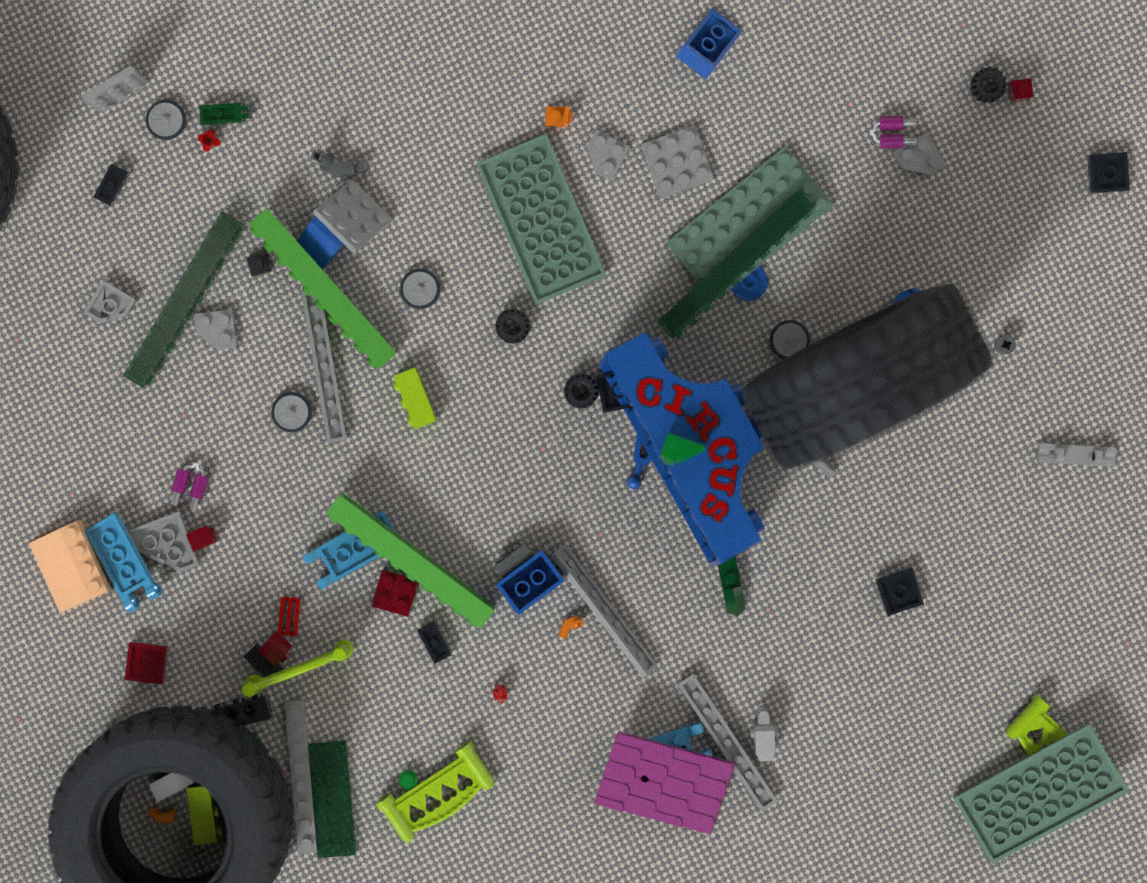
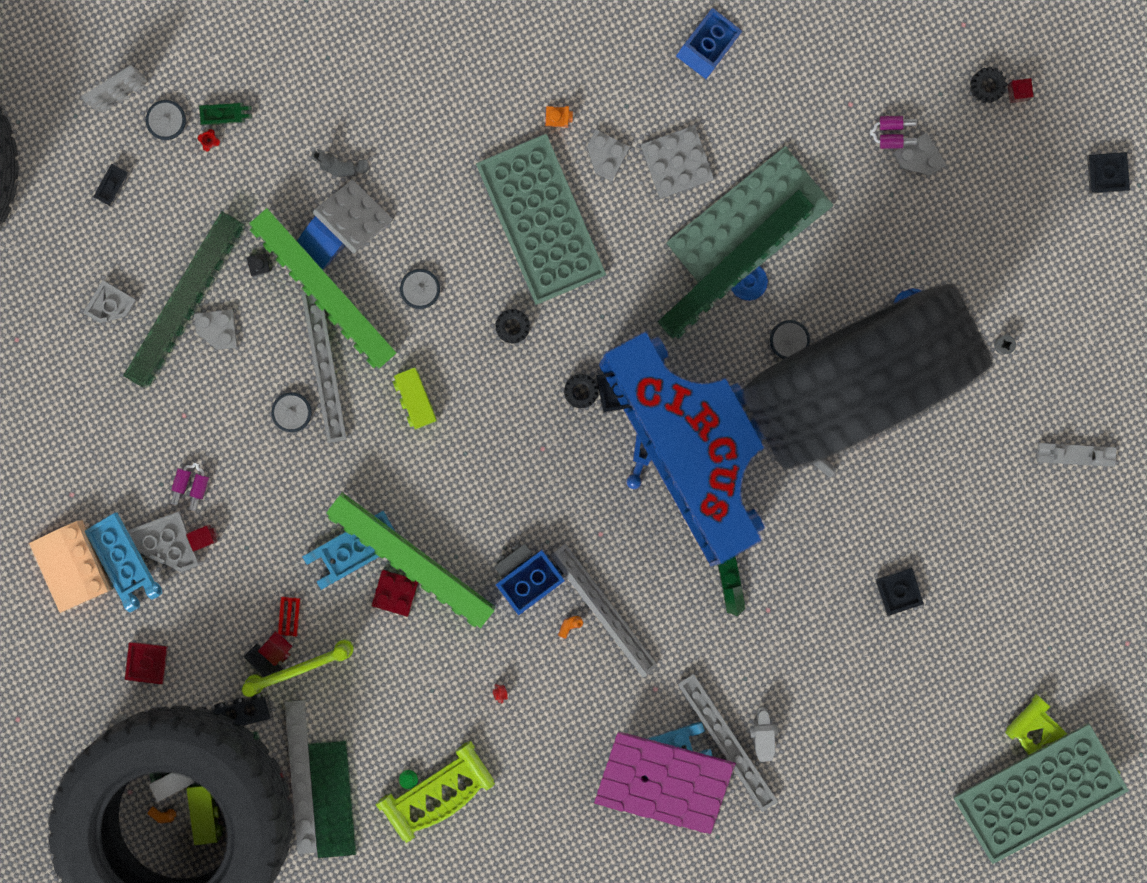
black plate [417,621,452,664] -> none
green slope [659,433,706,466] -> none

